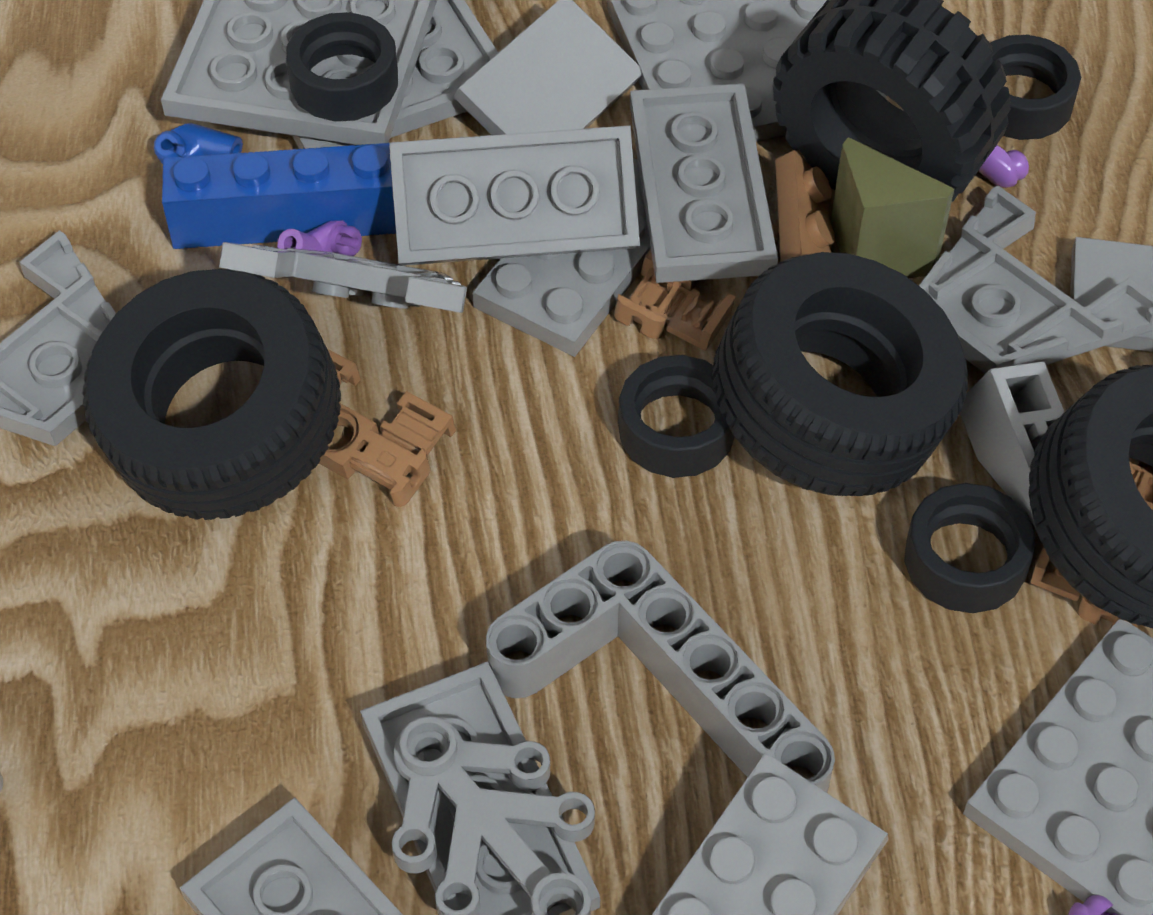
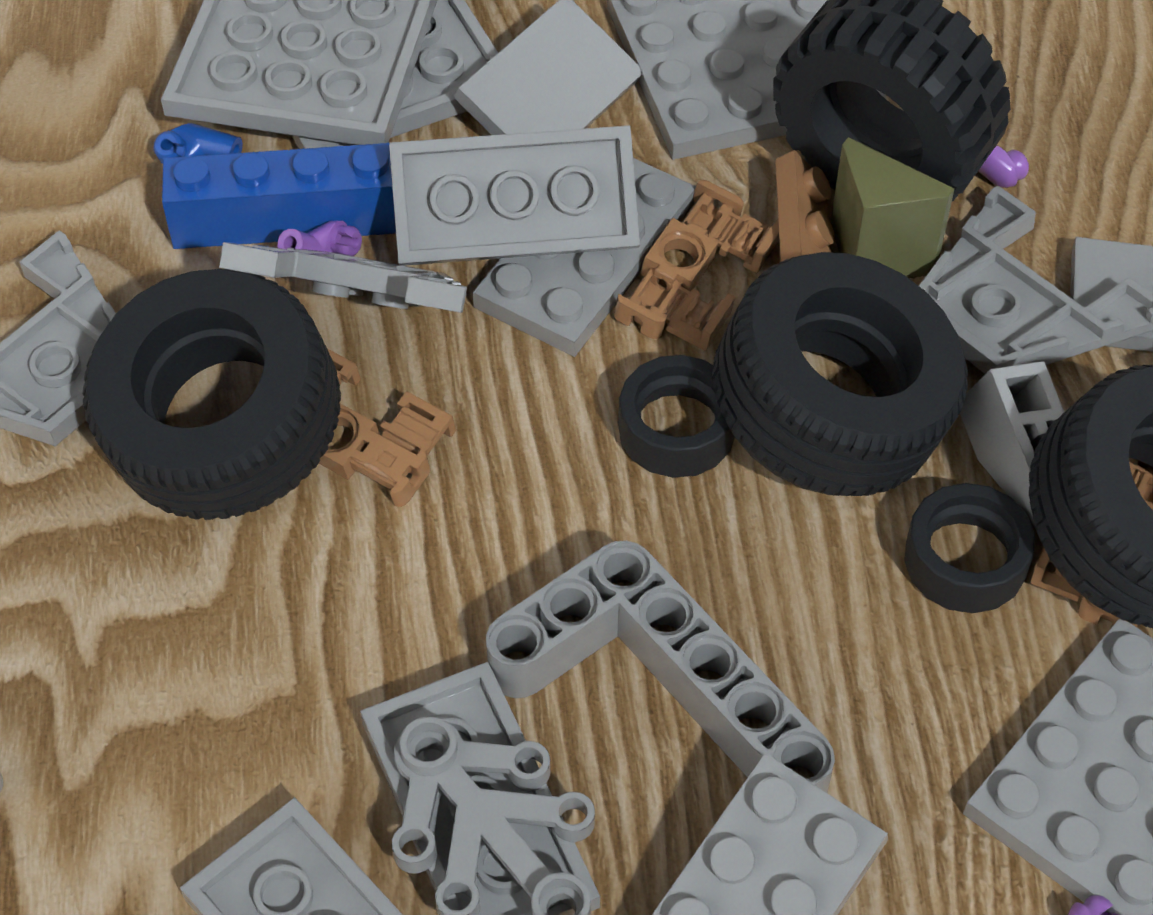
black tyre [286,12,398,122] -> none
light grey plate [630,83,778,283] -> none
black tyre [990,34,1082,140] -> none

